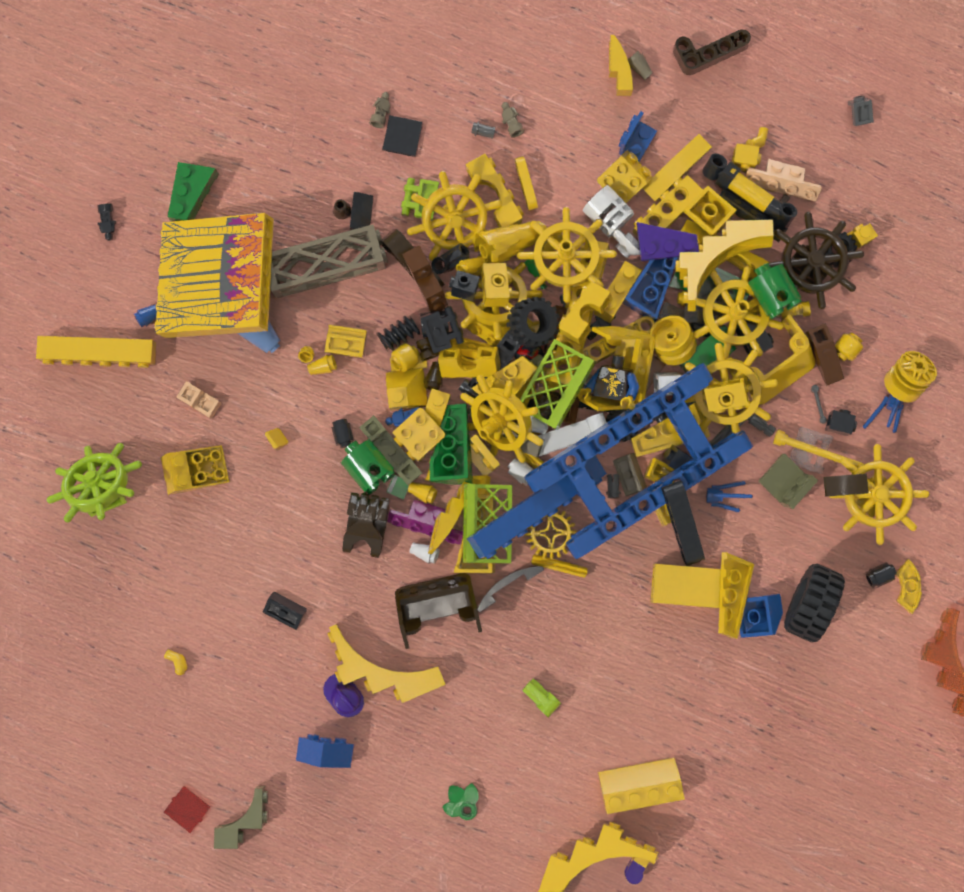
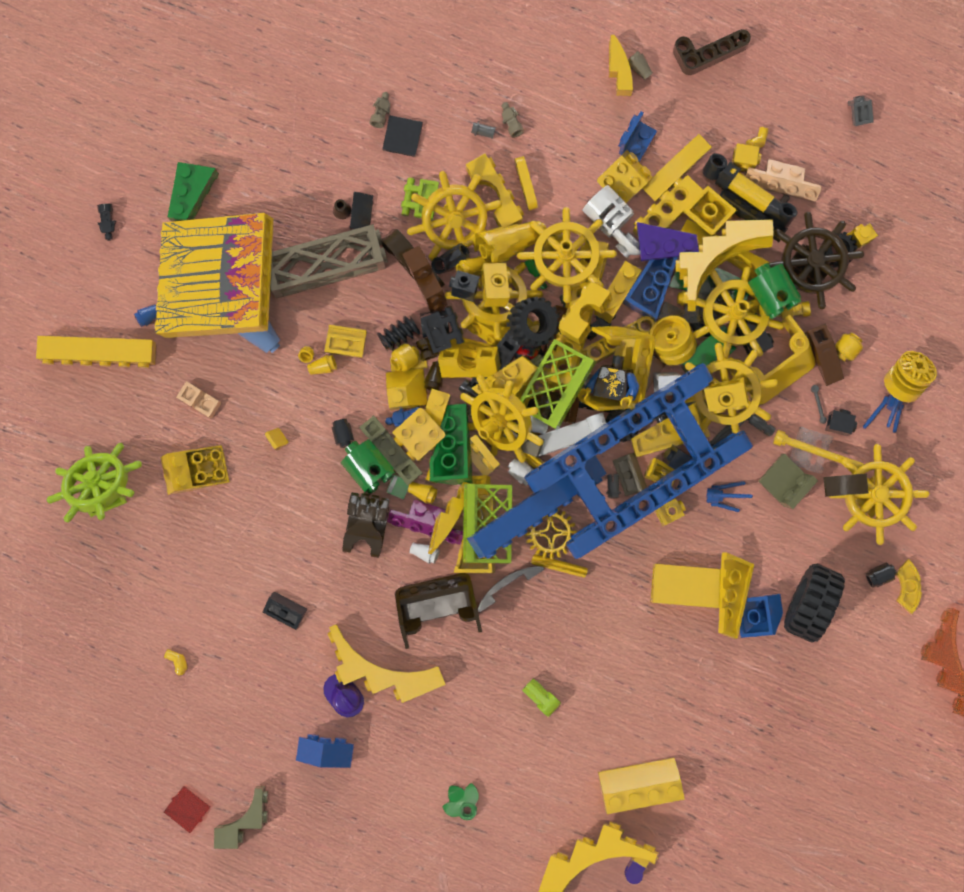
black beam [661,480,705,566] -> none

